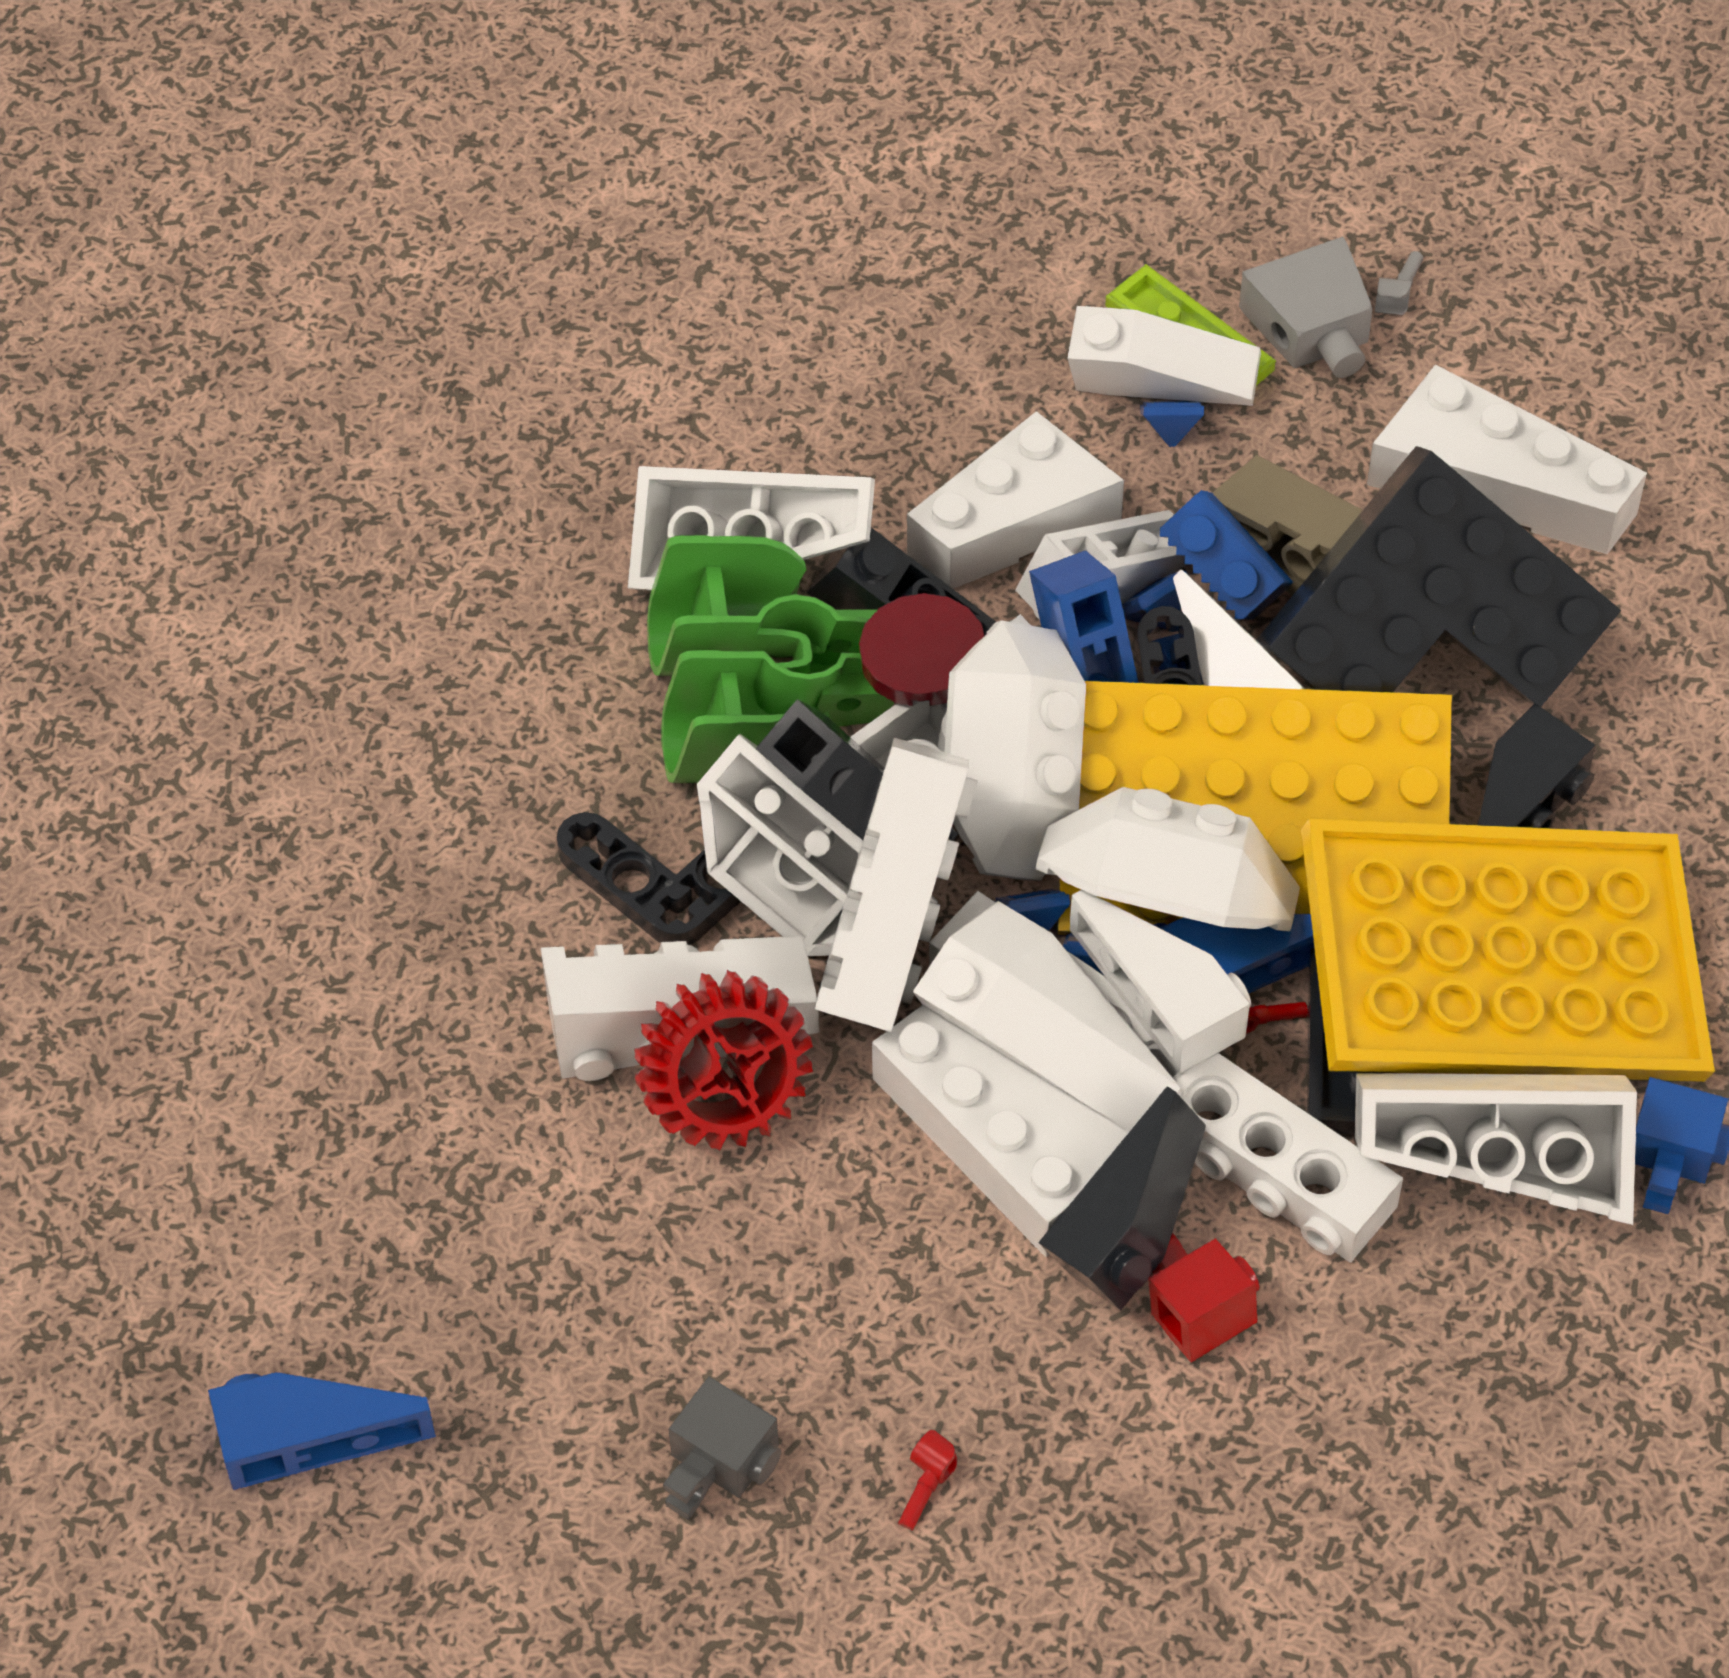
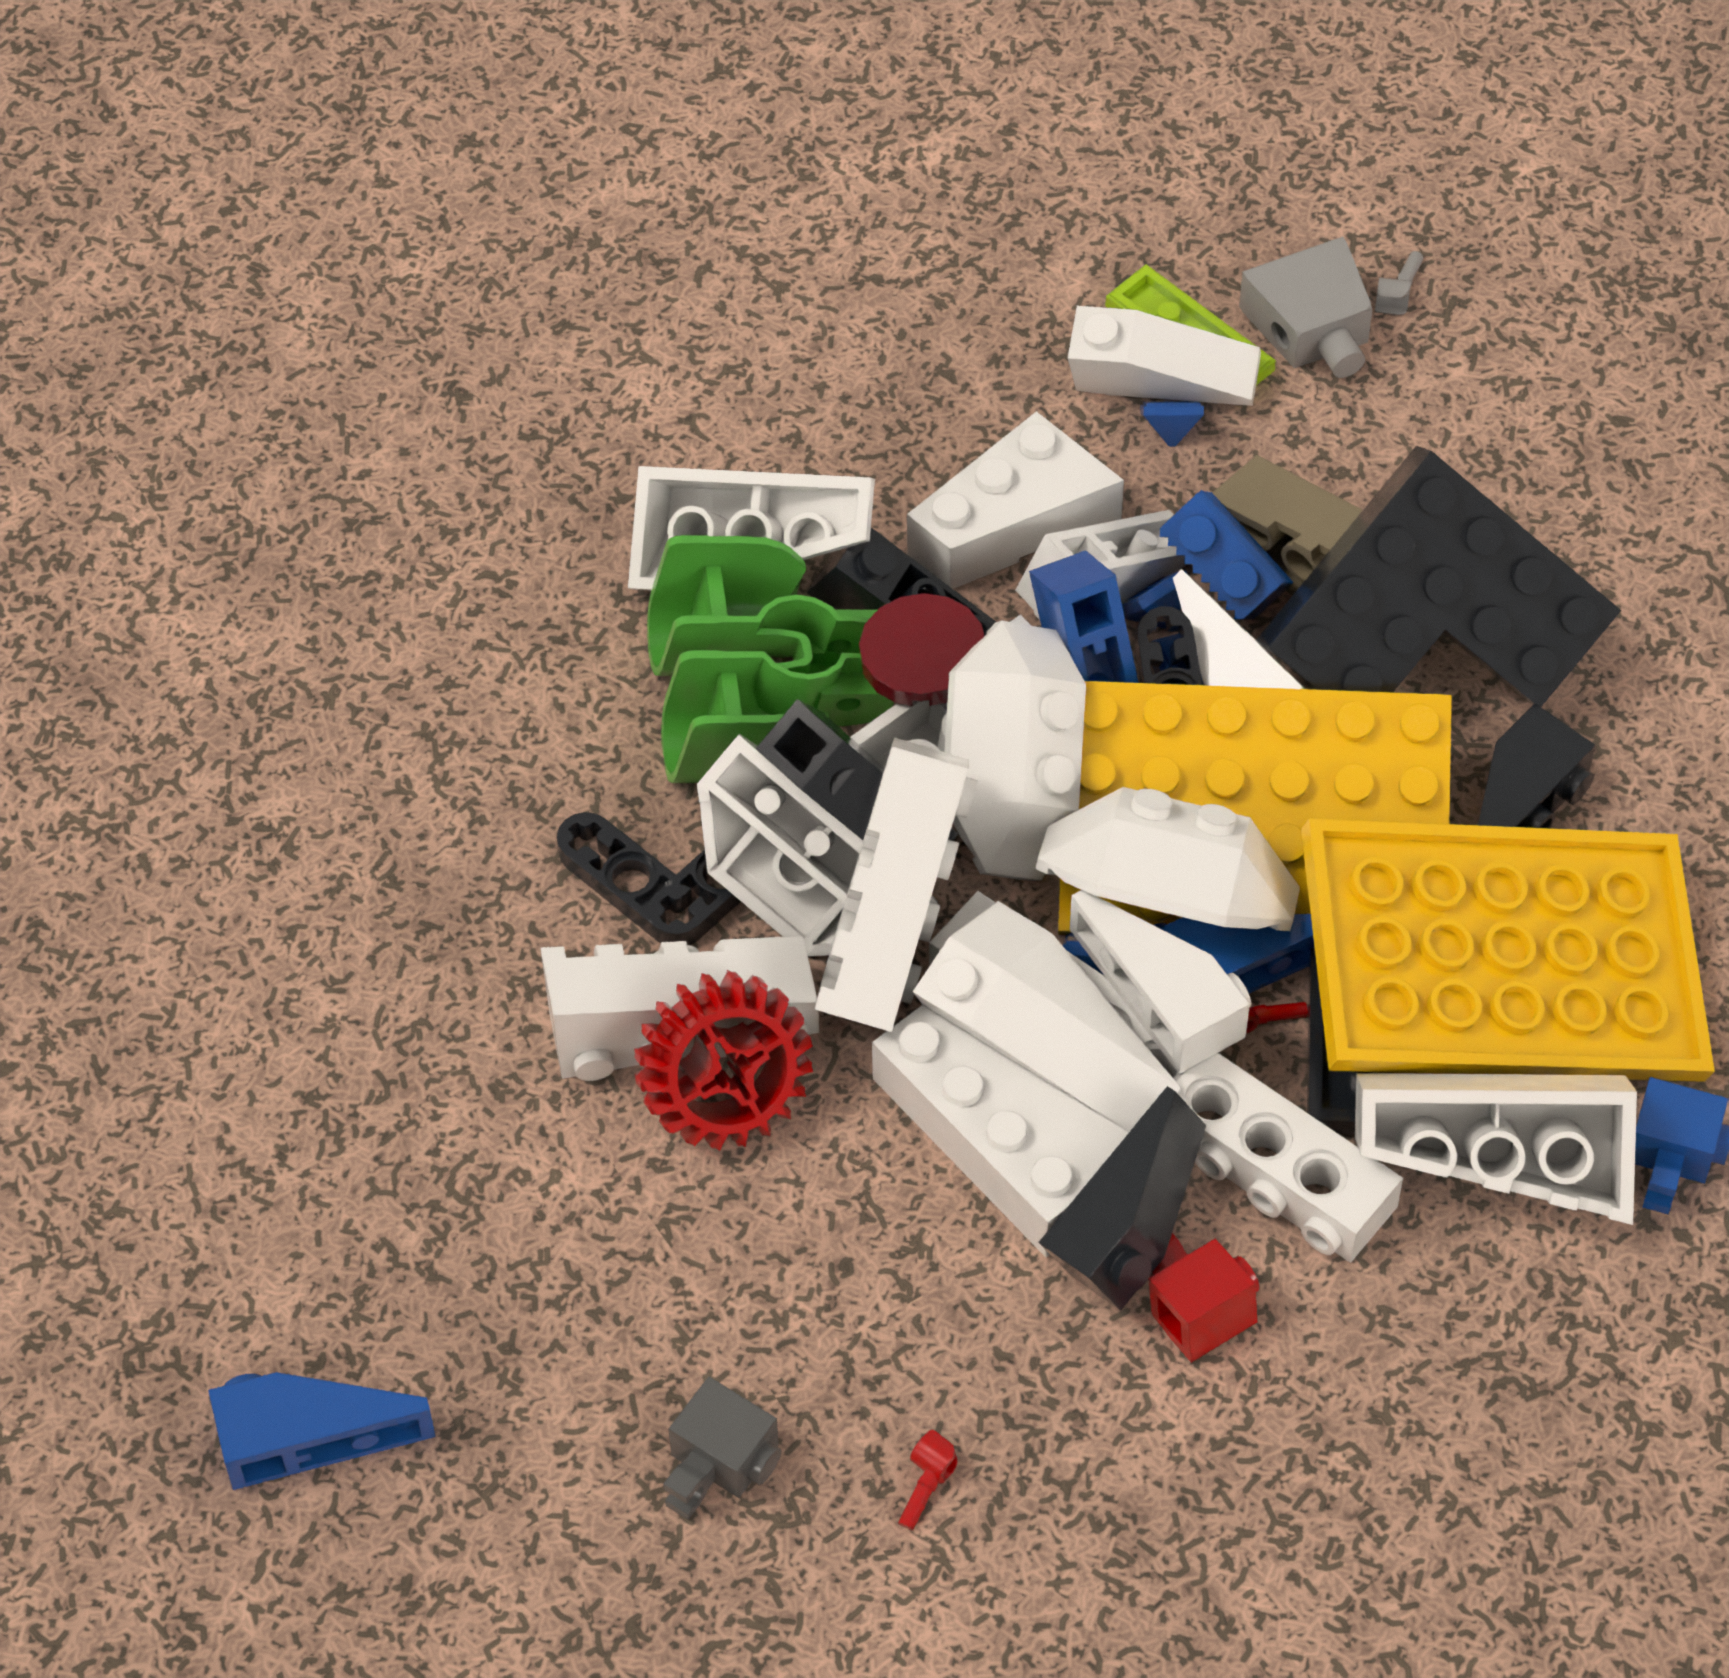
blue slope [994,889,1070,931] -> none
white wedge [1367,365,1647,554] -> none

